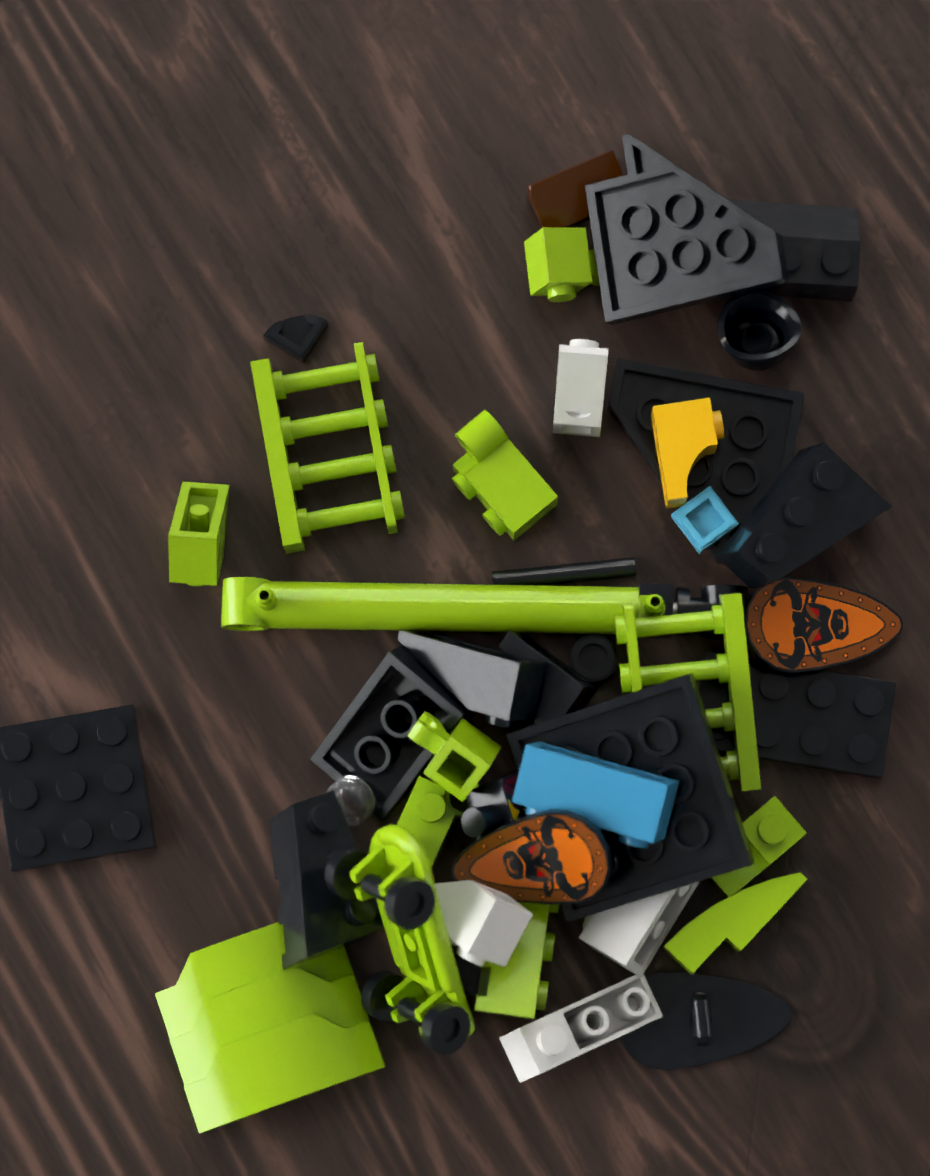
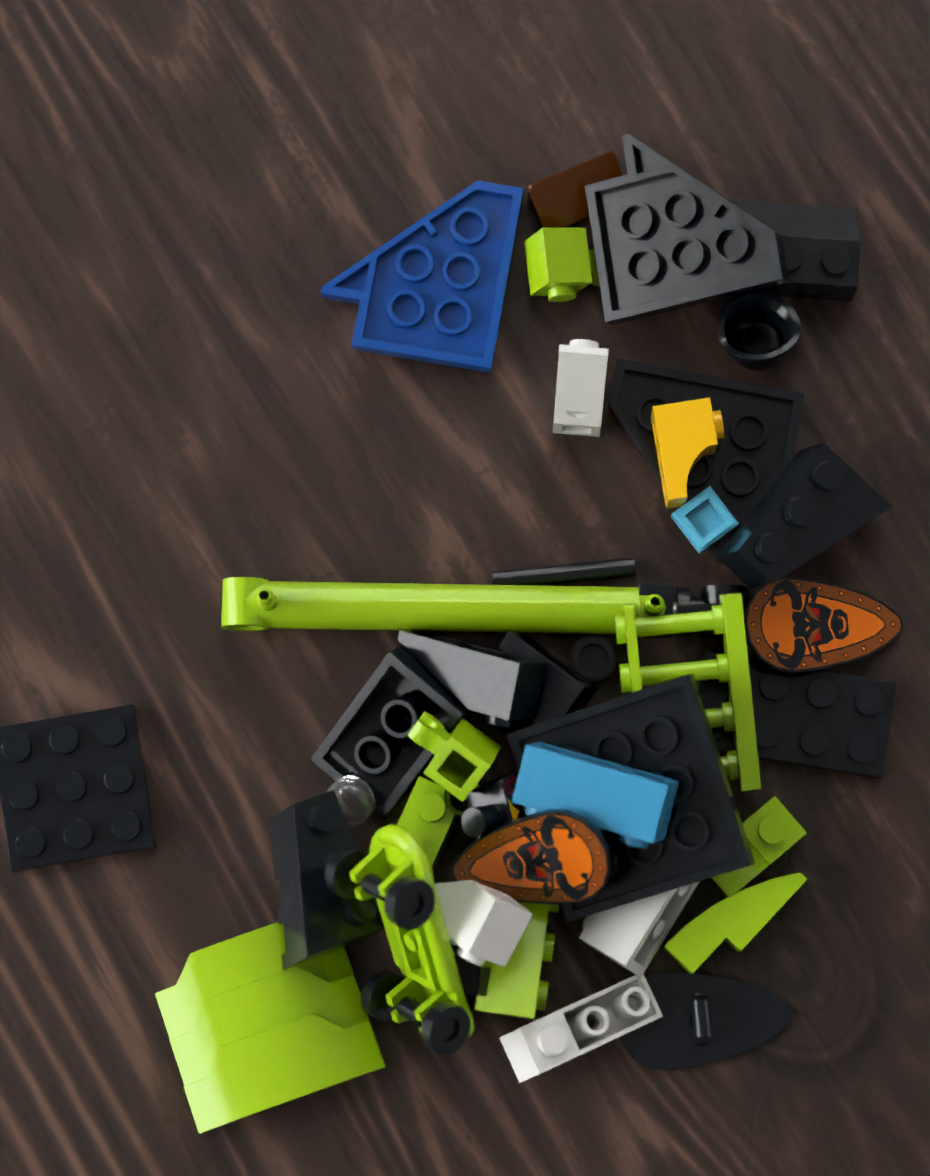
lime slope [168,481,230,586] -> none
lime fence [250,342,405,554] -> none
black tile [263,315,329,363] -> none
lime hinge [452,410,558,541] -> none
none -> blue wing [321,180,524,373]

